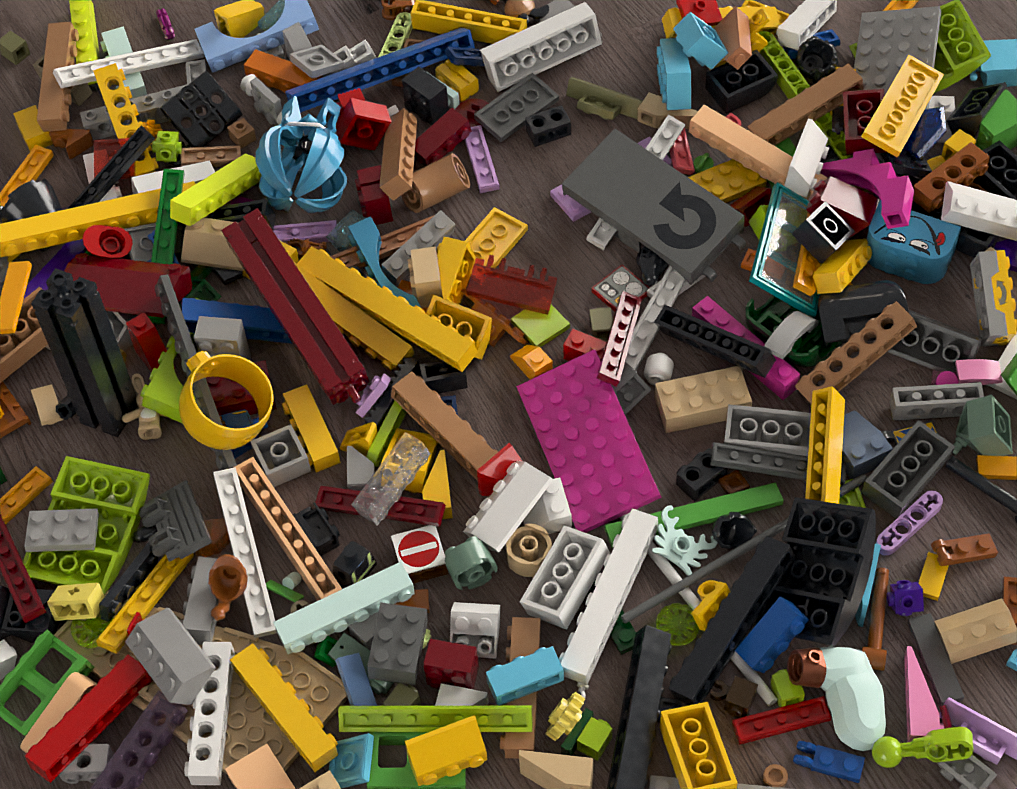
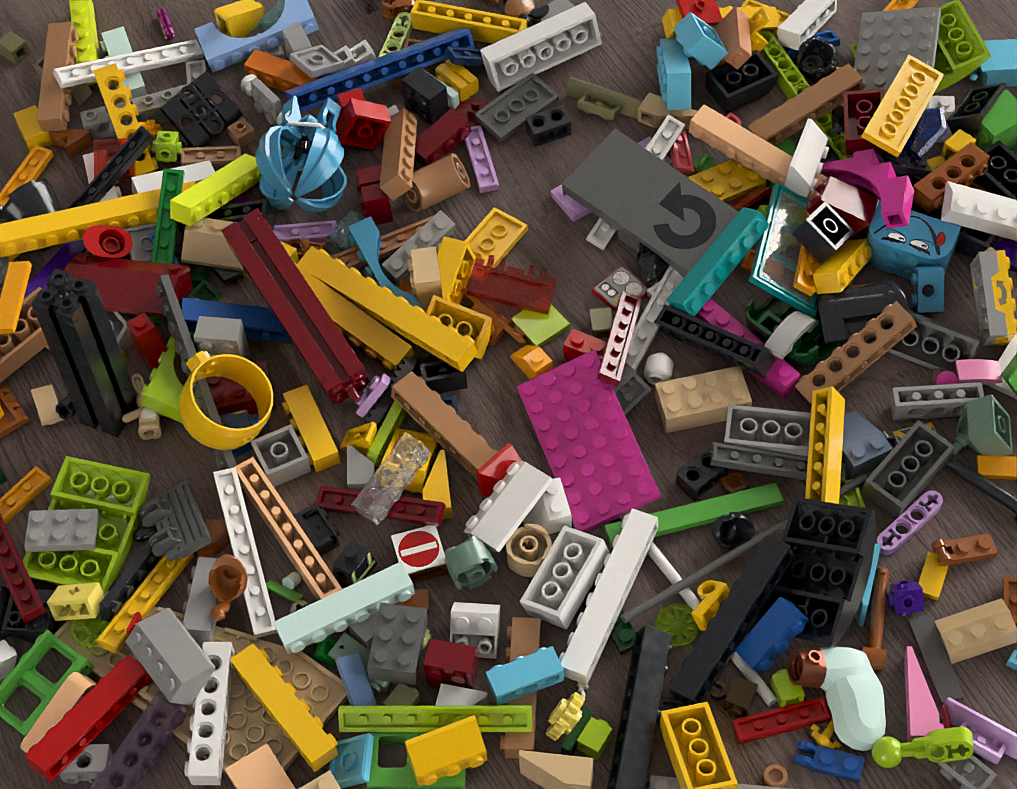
light aqua animal [652,505,717,576] -> none
none -> teal brick [666,207,770,317]
none -> yellow piece [810,718,841,749]
none -> dark azure brick [911,266,944,313]

